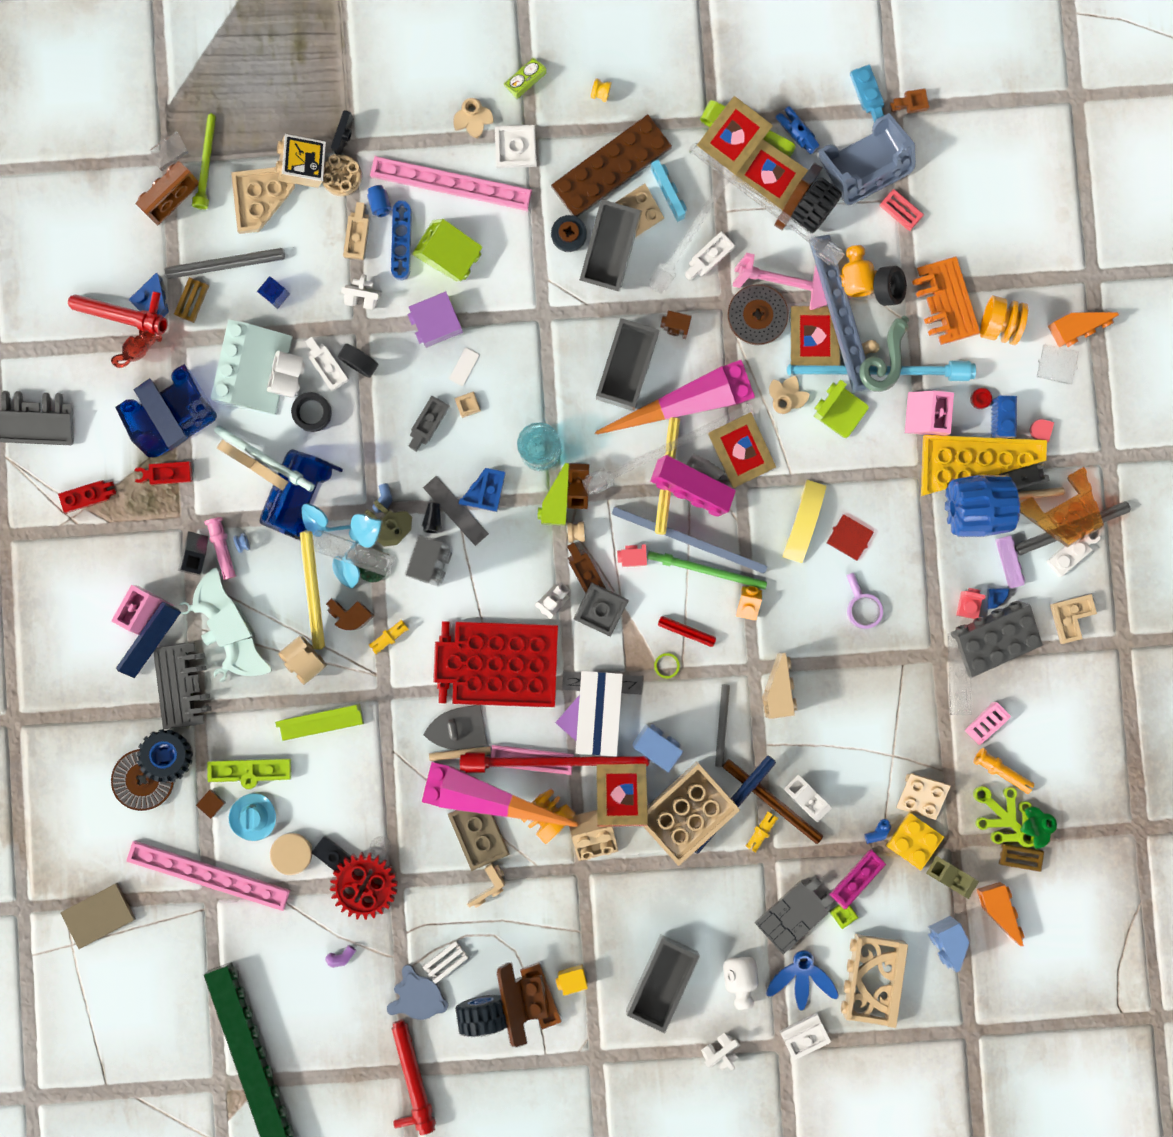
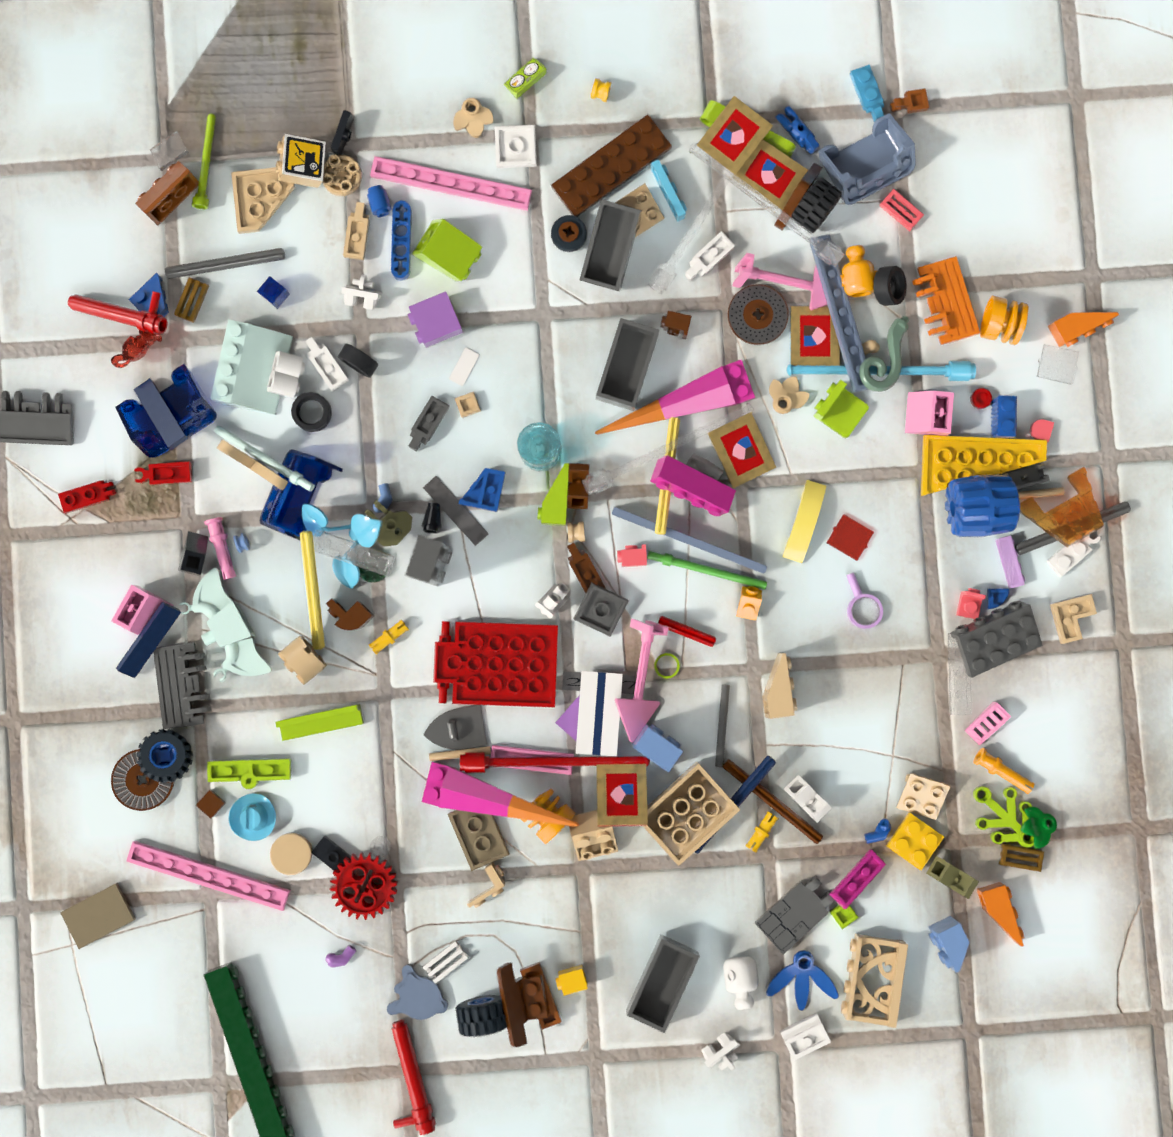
none -> bright pink piece [615,619,668,743]

